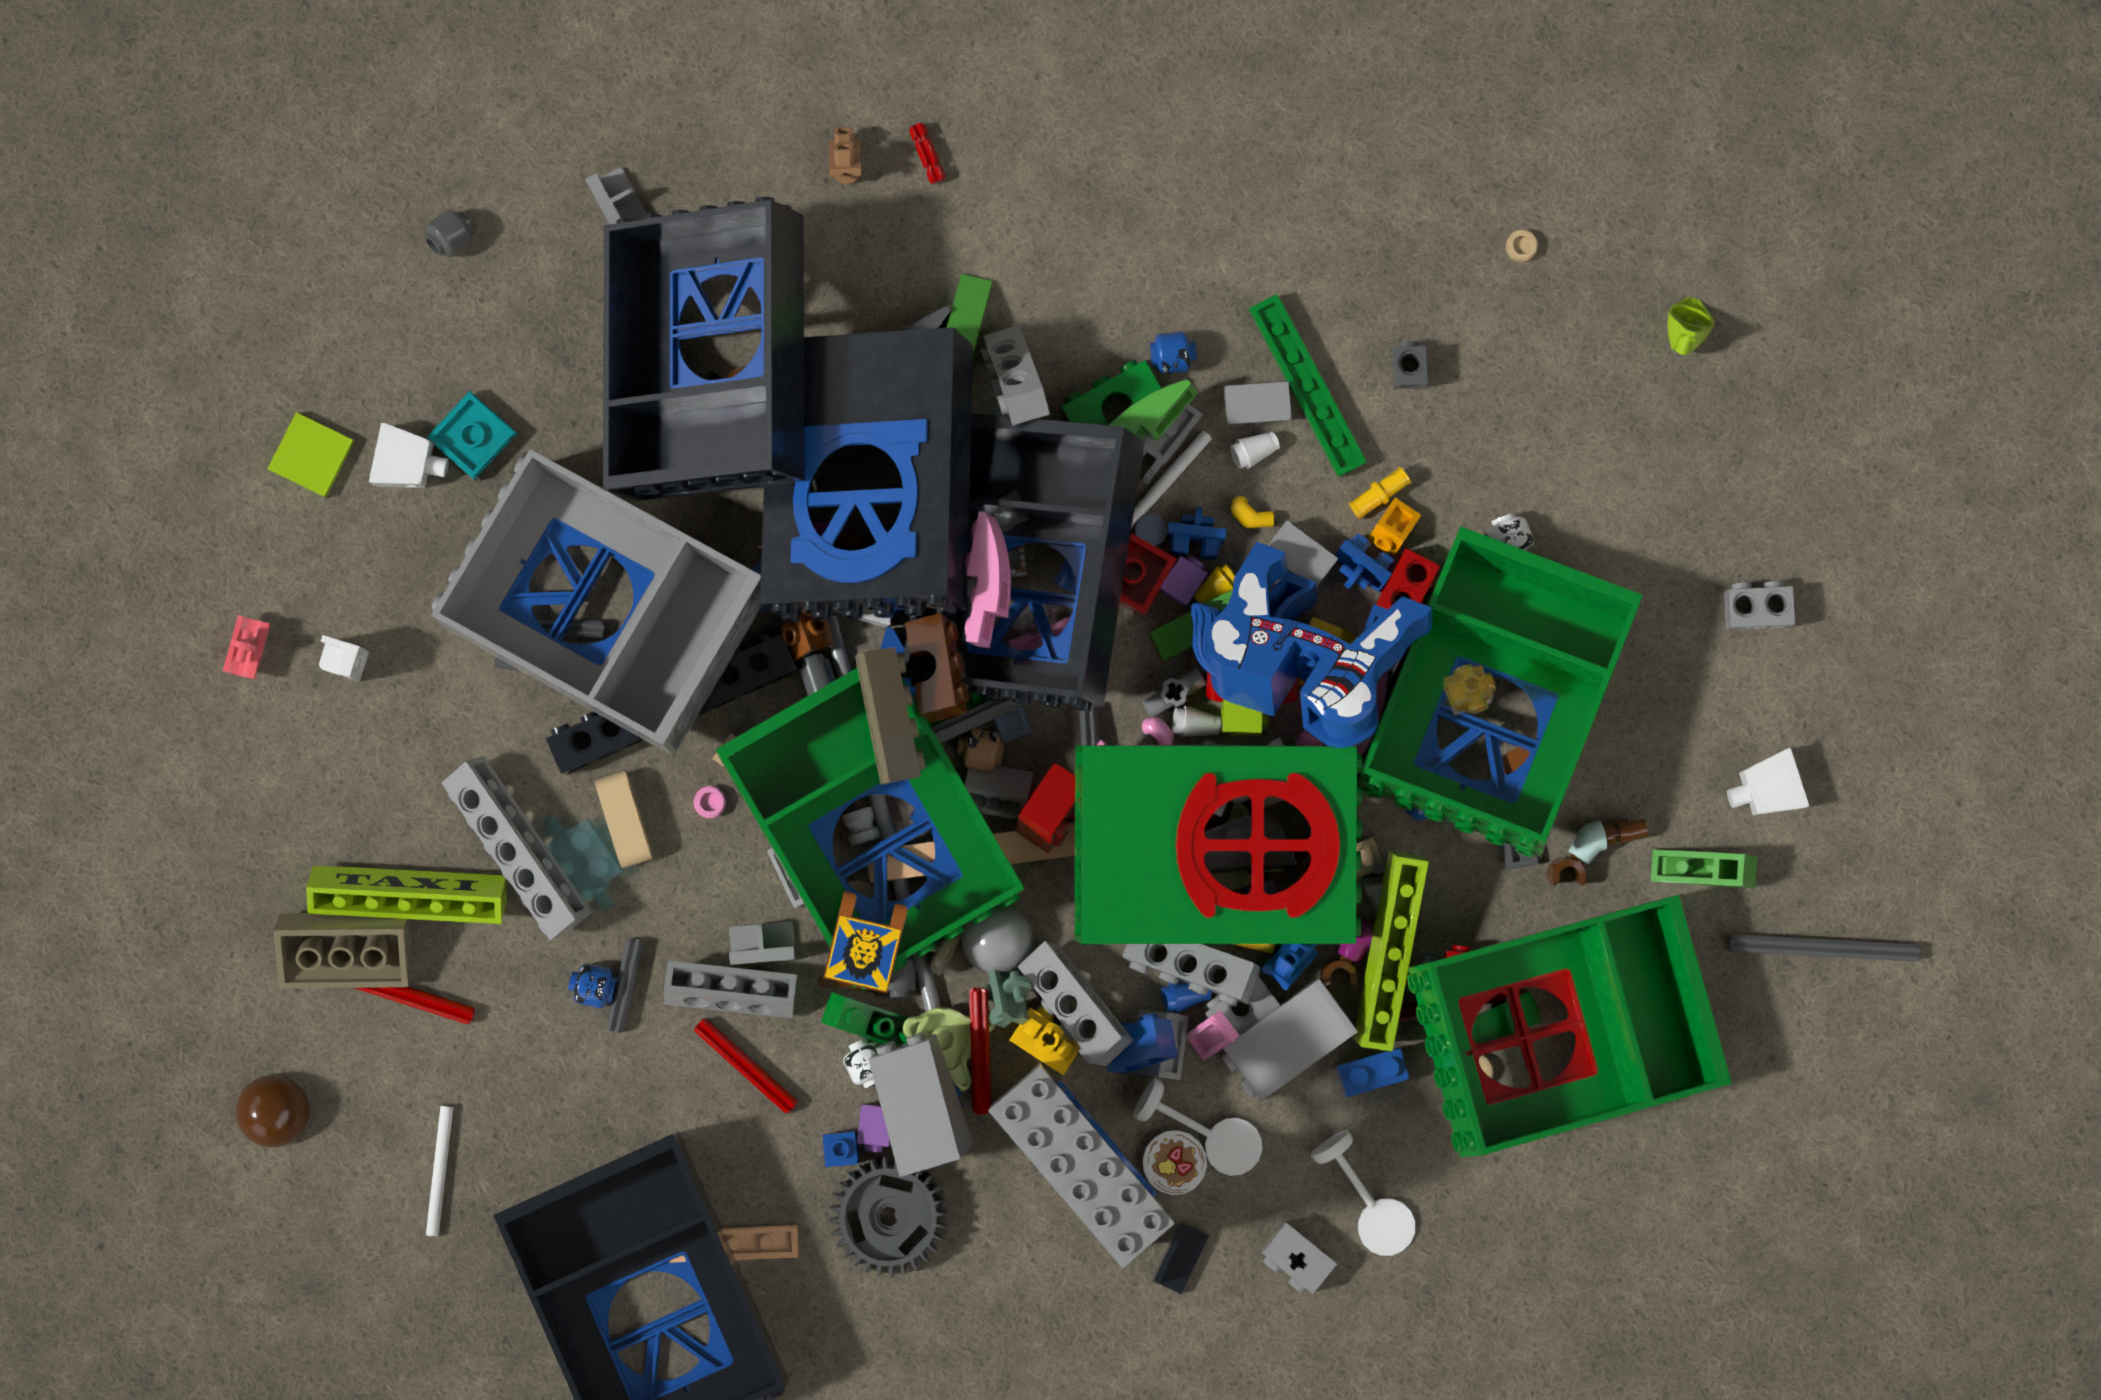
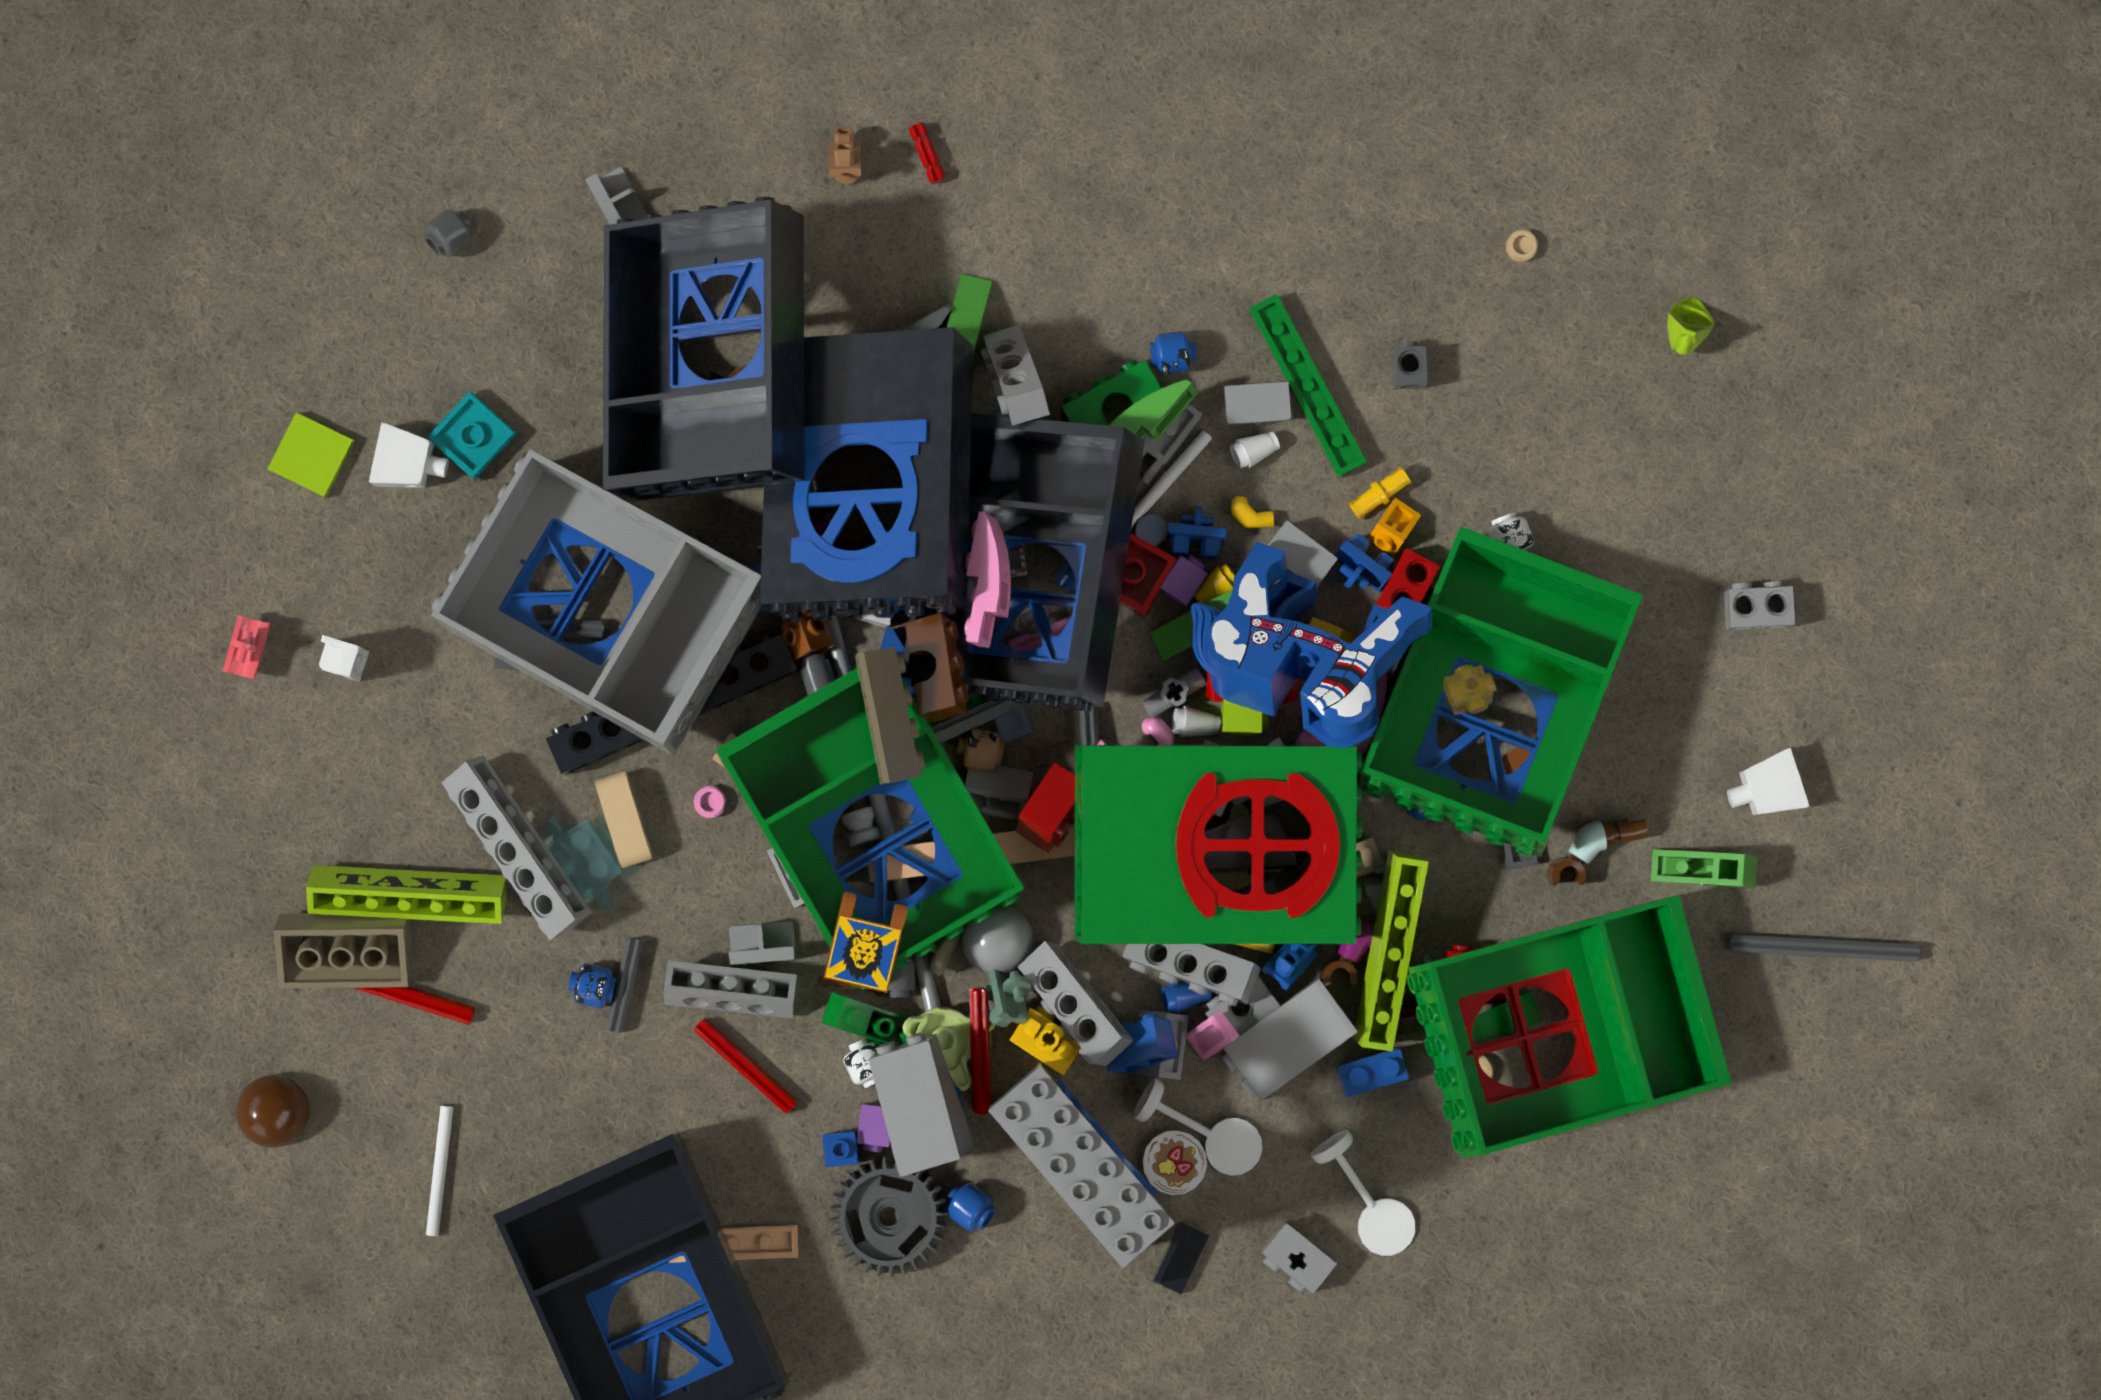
none -> blue head [946,1183,996,1232]

